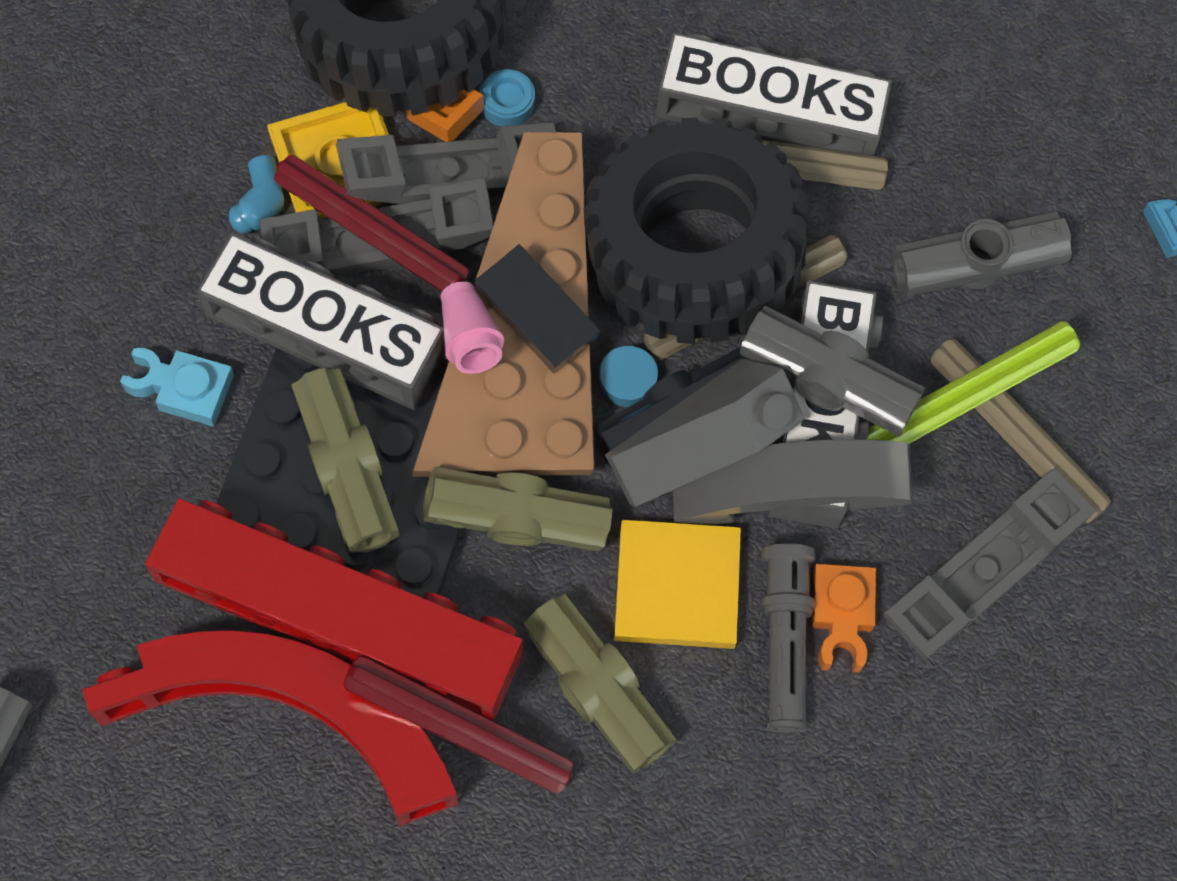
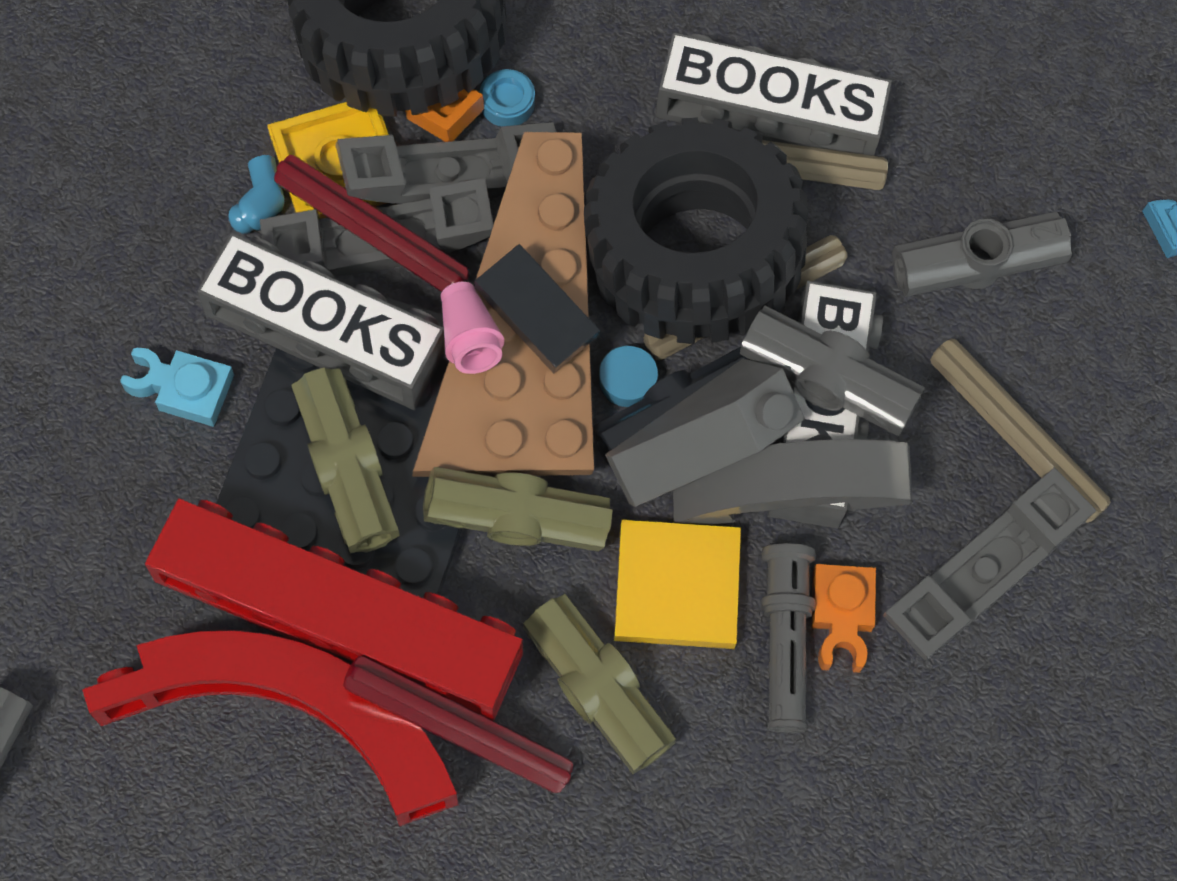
lime axle [867,321,1080,444] -> none

